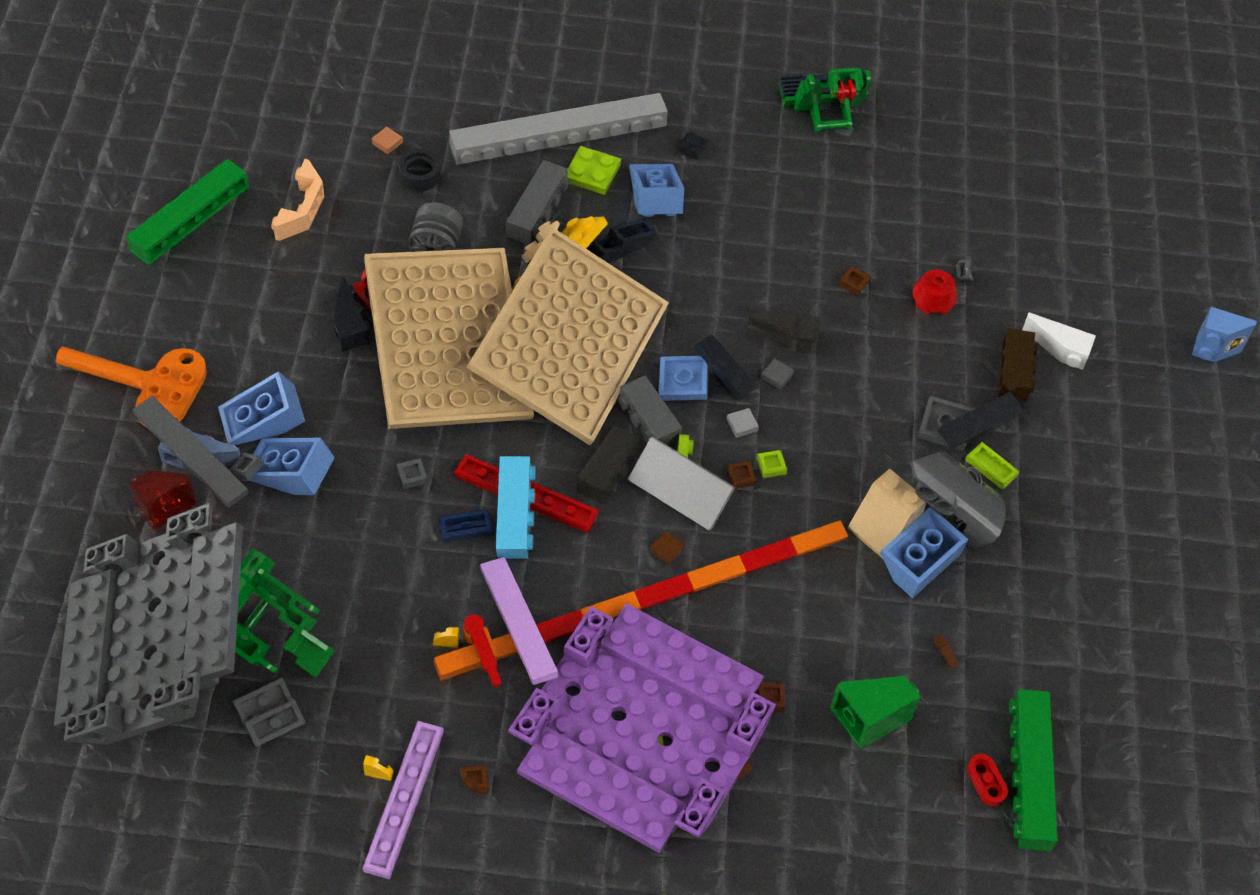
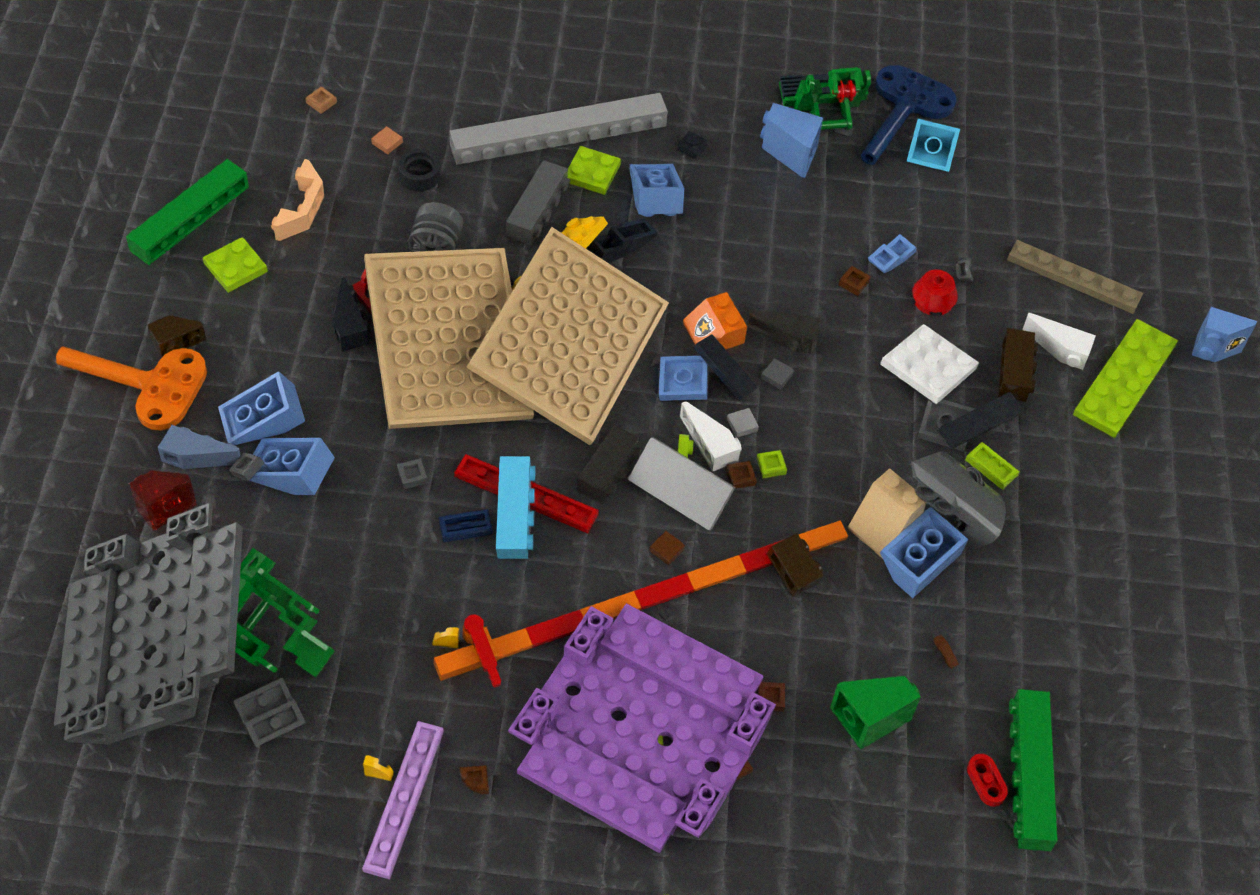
dark grey tile [132,395,248,508] -> none
lavender tile [480,557,558,685] -> none
tan slope [522,221,560,264] -> none
dark grey brick [618,375,683,447] -> none
none -> dark brown slope [147,315,206,357]
none -> lime plate [203,237,268,293]
none -> medium nougat tile [306,86,337,114]
none -> white slope [680,401,742,472]
none -> orange slope [683,292,747,350]
none -> medium blue slope [760,103,823,178]
none -> dark brown brick [766,533,824,597]
none -> dark blue piece [861,65,957,165]
none -> medium blue slope [868,234,916,273]
none -> white plate [881,324,979,404]
none -> medium azure slope [907,119,960,172]
none -> dark tan plate [1007,240,1143,314]
none -> lime plate [1073,319,1178,438]

